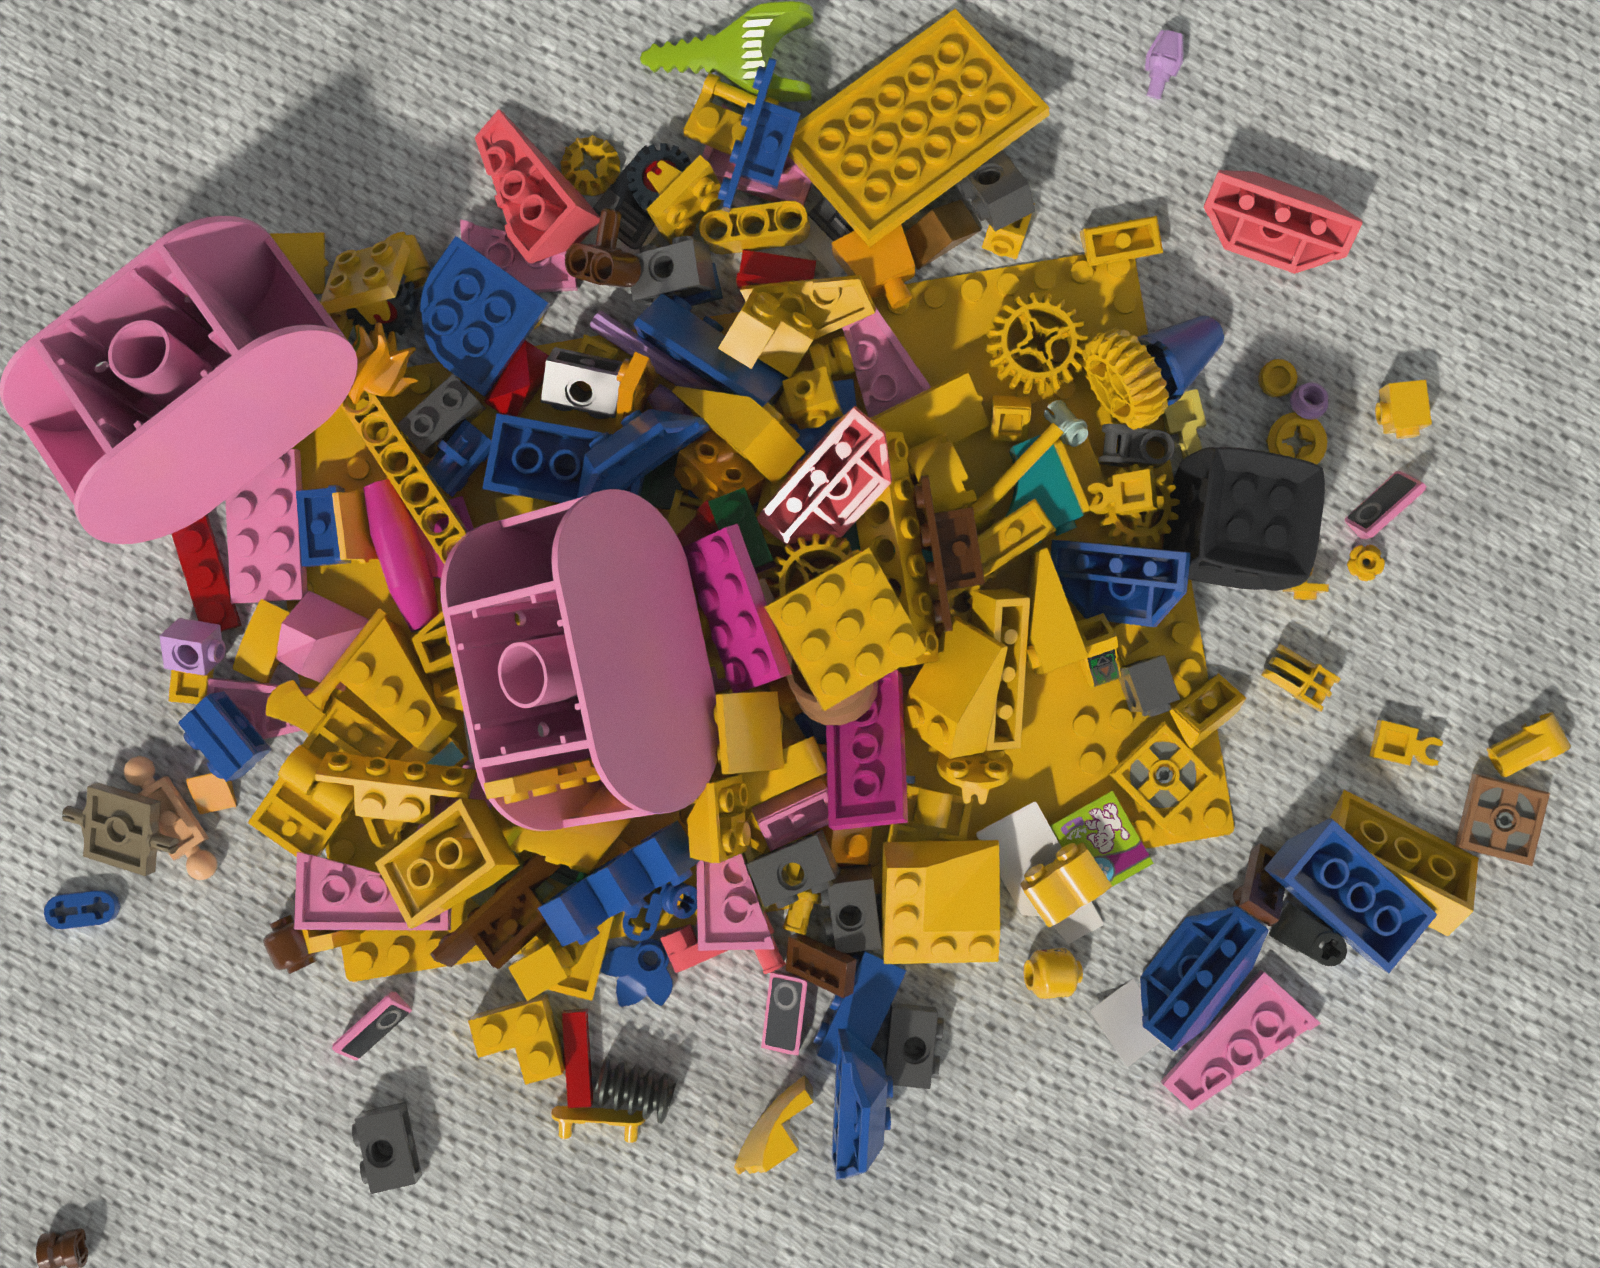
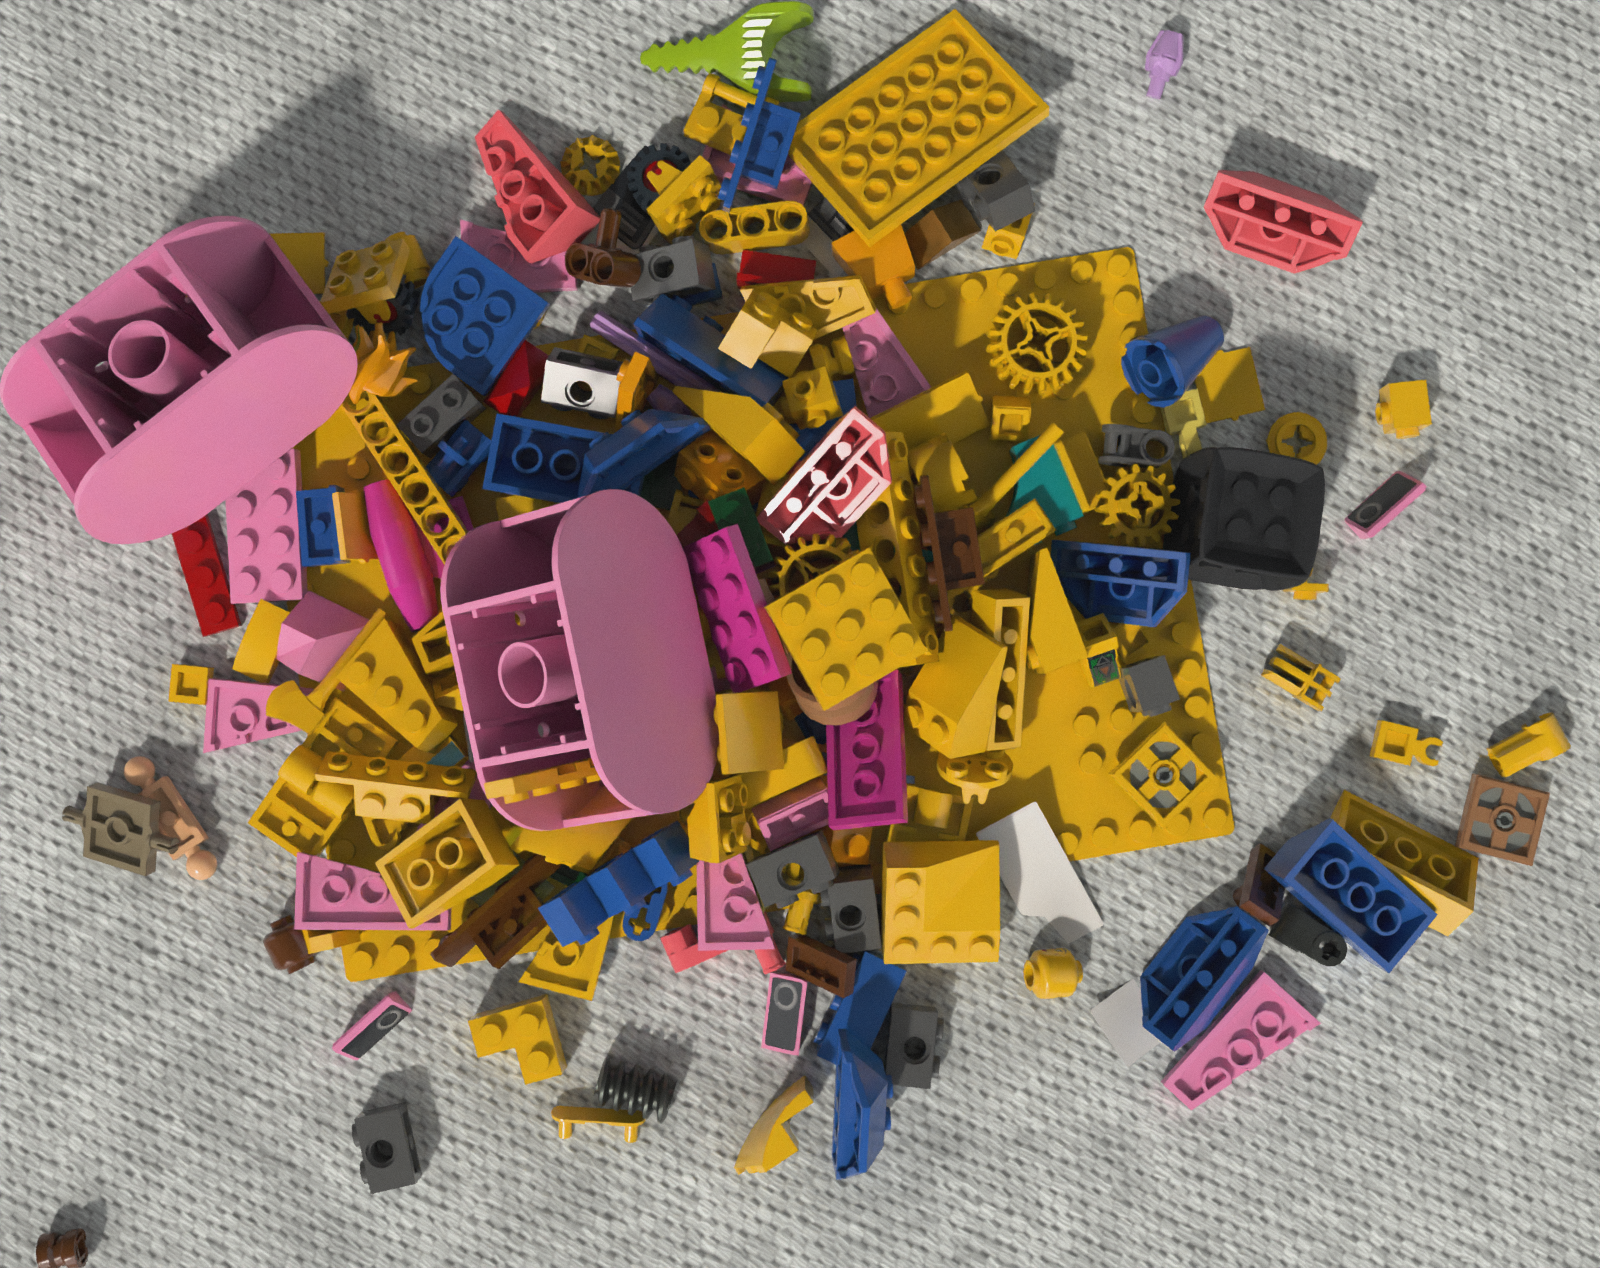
blue beam [44,889,120,929] -> none
lavender brick [159,618,225,676] -> none
blue brick [178,691,271,782] -> none
light orange slope [186,773,237,815] -> none
yellow brick [508,938,573,1001] -> none
red piece [562,1008,594,1108] -> none
blue plate [601,939,673,1007] -> none
blue bush [661,882,697,919] -> none
yellow brick [1020,842,1112,927] -> none
light aqua pin [1044,400,1088,447] -> none
sticker [1050,790,1154,887] -> none
yellow slope [1079,216,1163,267] -> none
yellow gear [1082,327,1169,430] -> none
yellow plate [1087,469,1158,515] -> none
yellow slope [1170,673,1246,749] -> none
yellow tile [1258,359,1298,397] -> none
lavender plate [1290,383,1328,419] -> none
yellow plate [1347,544,1385,581] -> none
none -> yellow piece [1194,347,1265,424]

